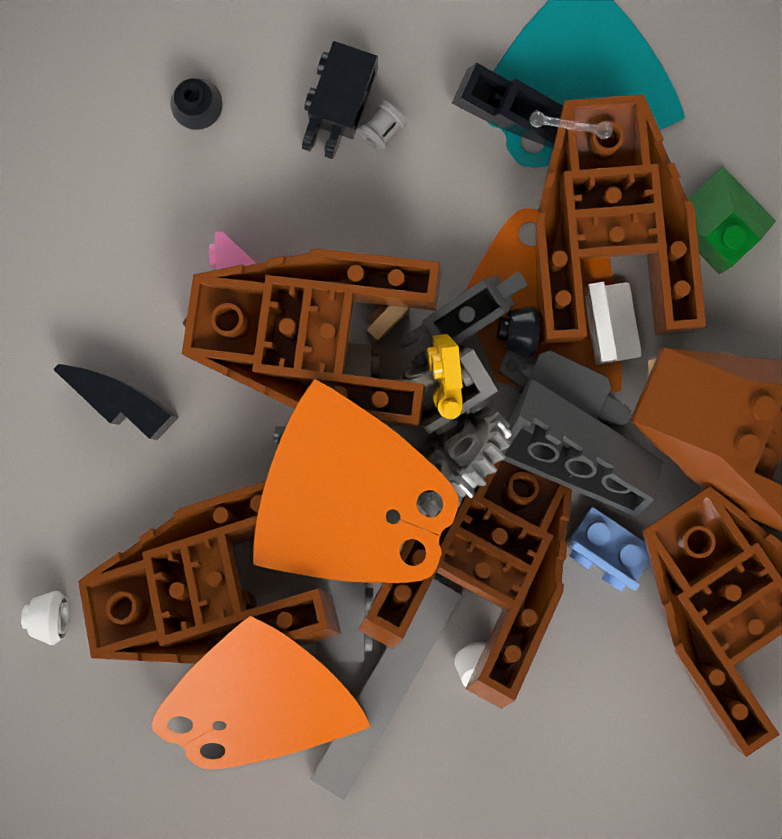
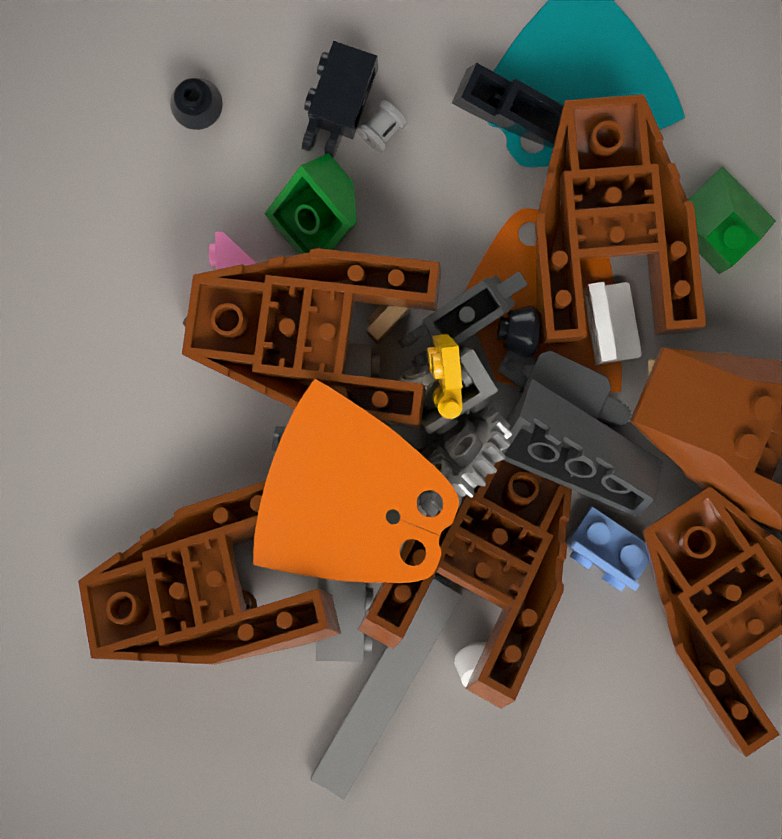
white cone [21,591,69,645] -> none
black slope [53,364,178,440] -> none
orange piece [152,616,371,769] -> none
clear hinge [530,111,613,139] -> none
none -> green slope [264,153,357,255]

